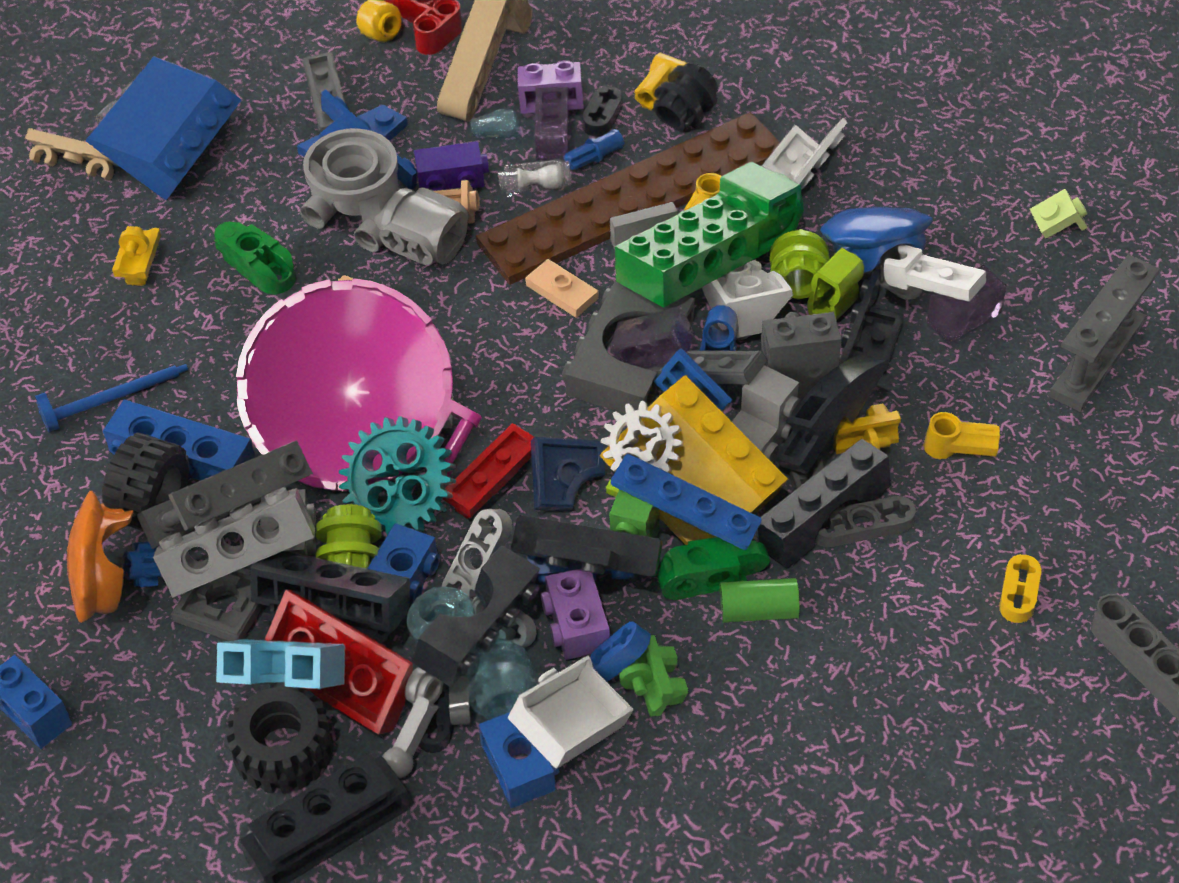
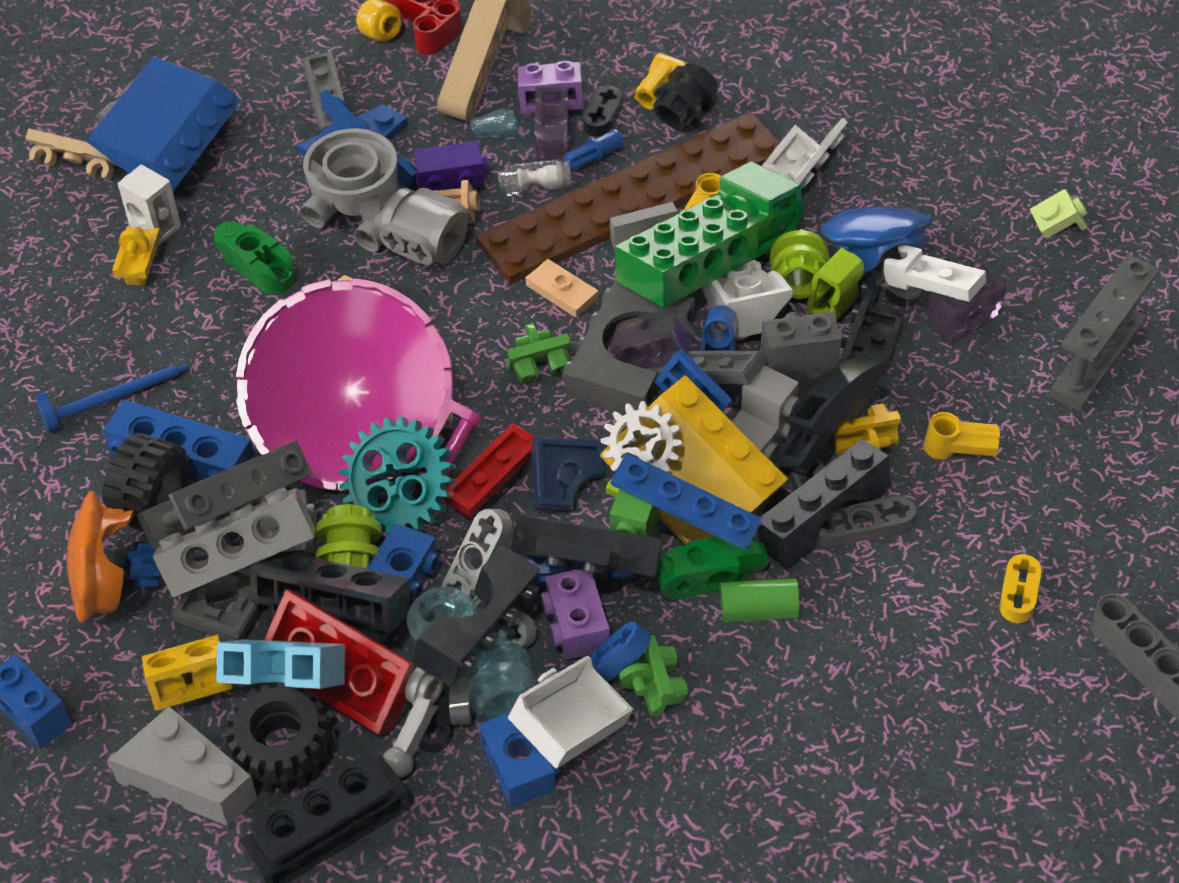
none -> light grey wedge [108,707,258,826]
none -> white brick [118,164,181,246]
none -> yellow brick [142,635,233,711]
none -> bright green hips [506,323,570,384]

